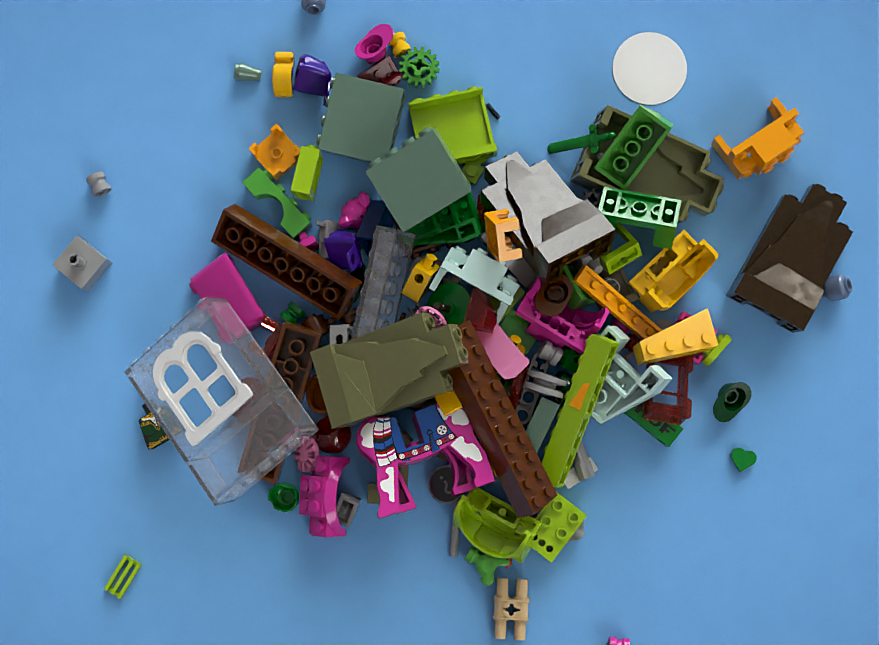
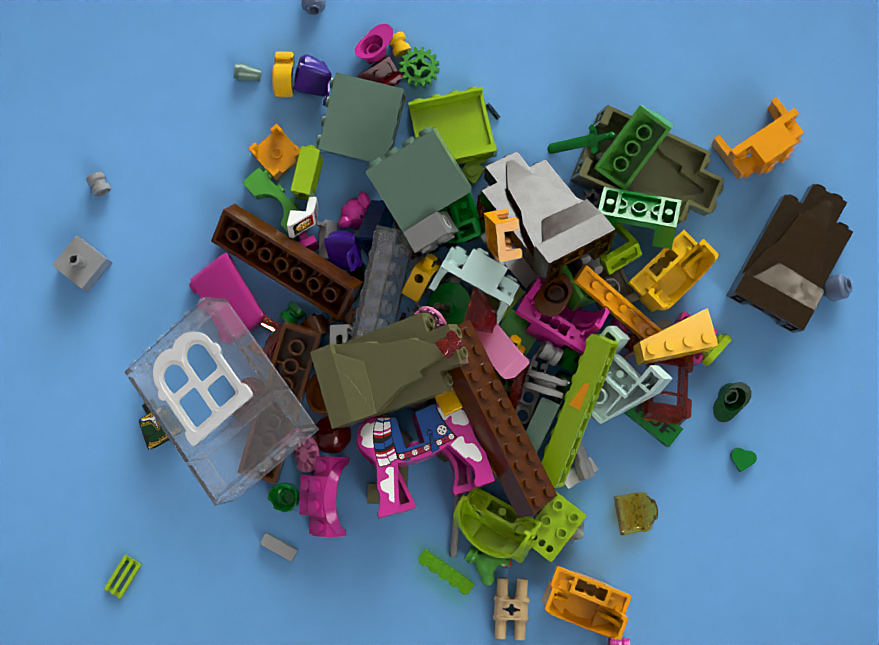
light grey slope [336,492,362,527] -> none
black tile [428,465,465,504] -> none
white sticker [613,32,687,105] -> none
none -> light grey piece [260,532,298,562]
none -> white slope [287,197,319,238]
none -> light grey brick [403,211,458,254]
none -> clear neon green piece [418,549,475,595]
none -> clear red wheel [435,330,464,359]
none -> light orange piece [541,565,632,640]
none -> clear yellow slope [614,492,658,535]

